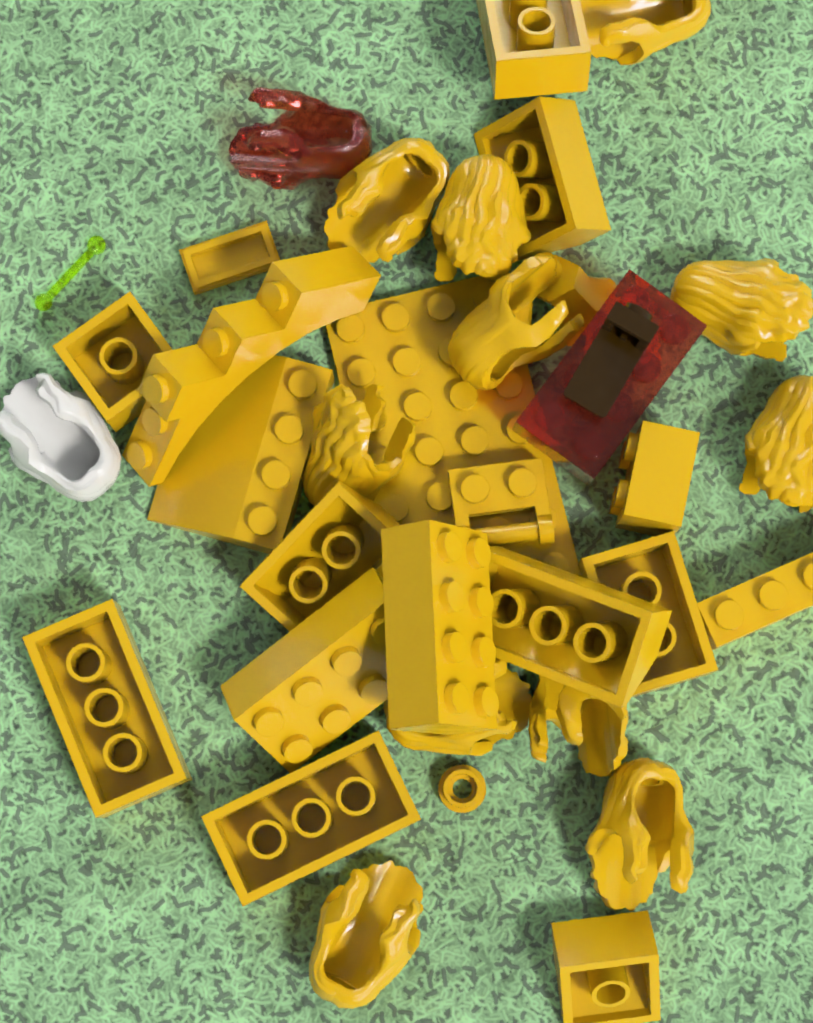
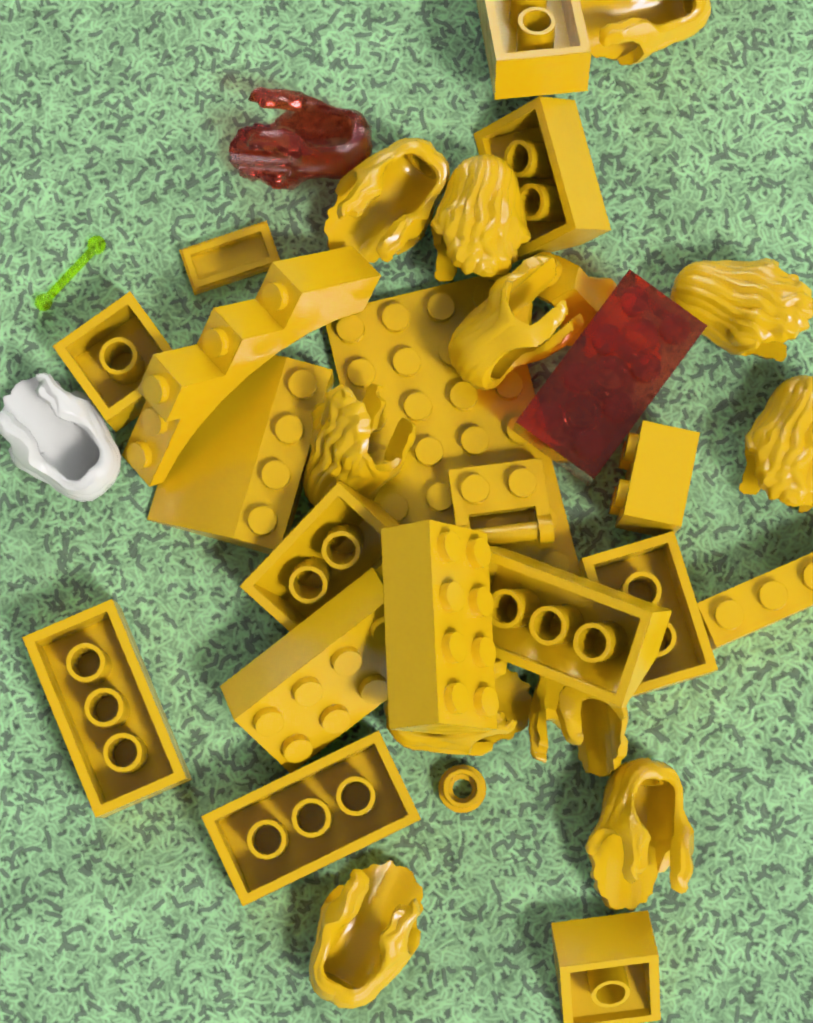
dark brown bracket [563,301,660,419] -> none

